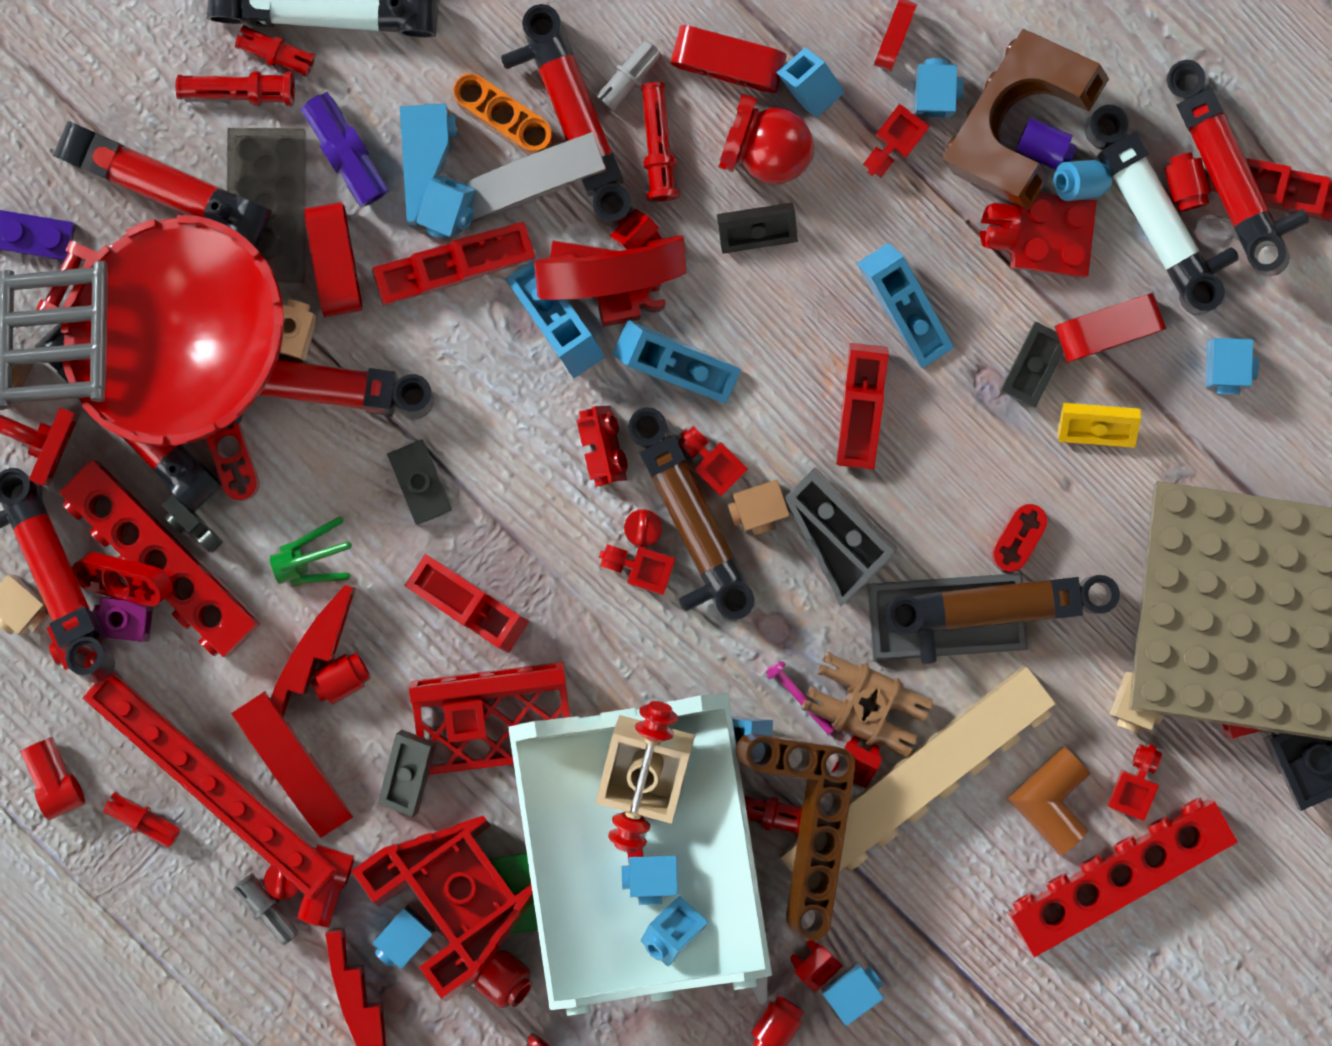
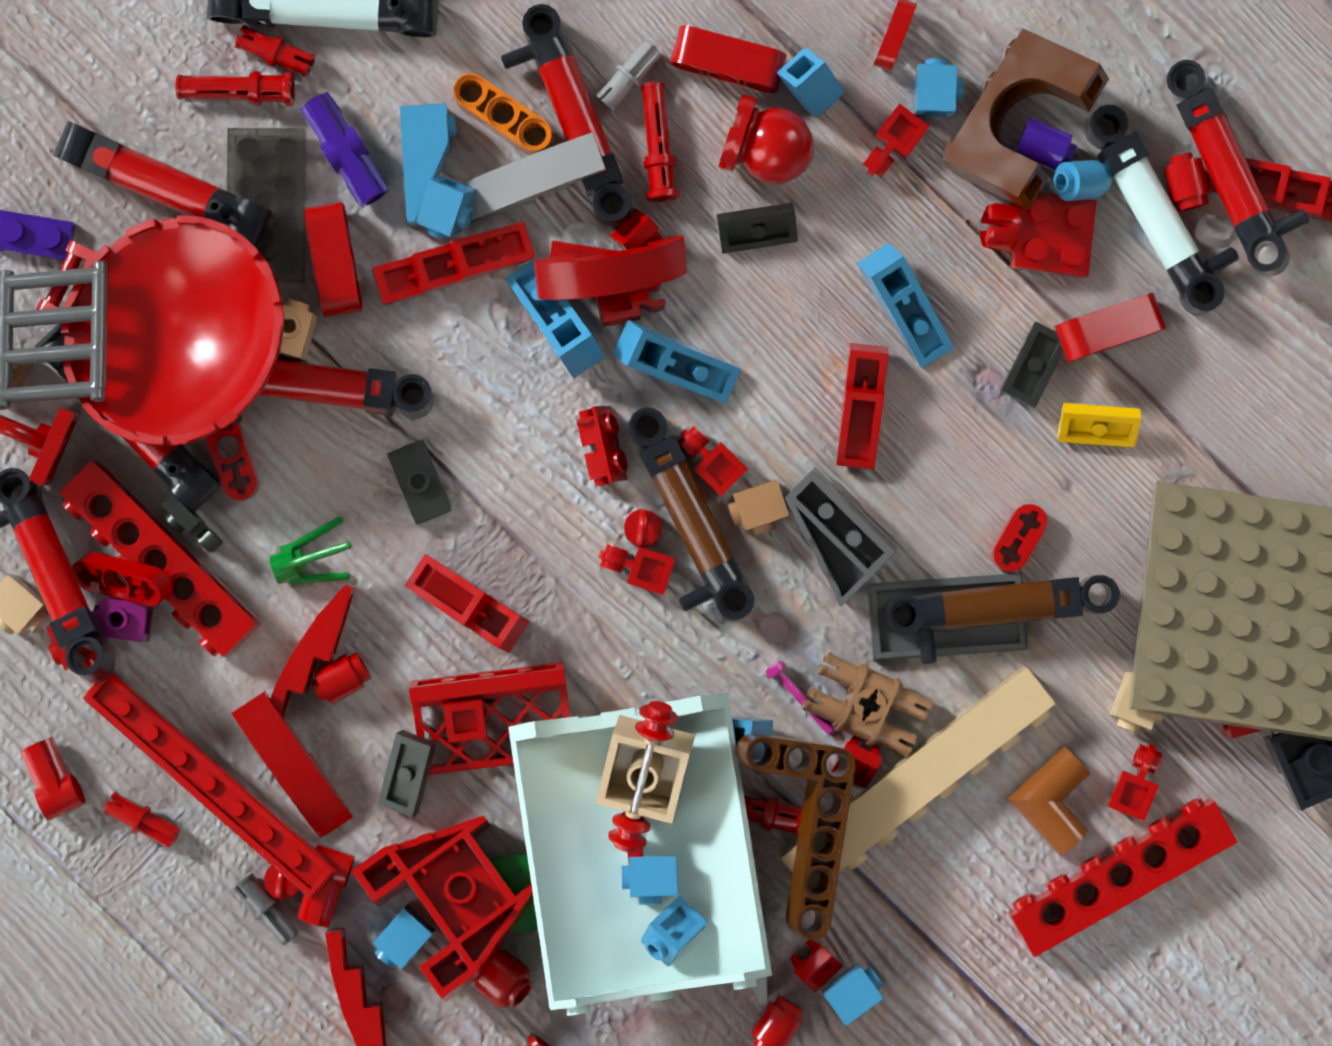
dark azure brick [1206,338,1259,395] -> none

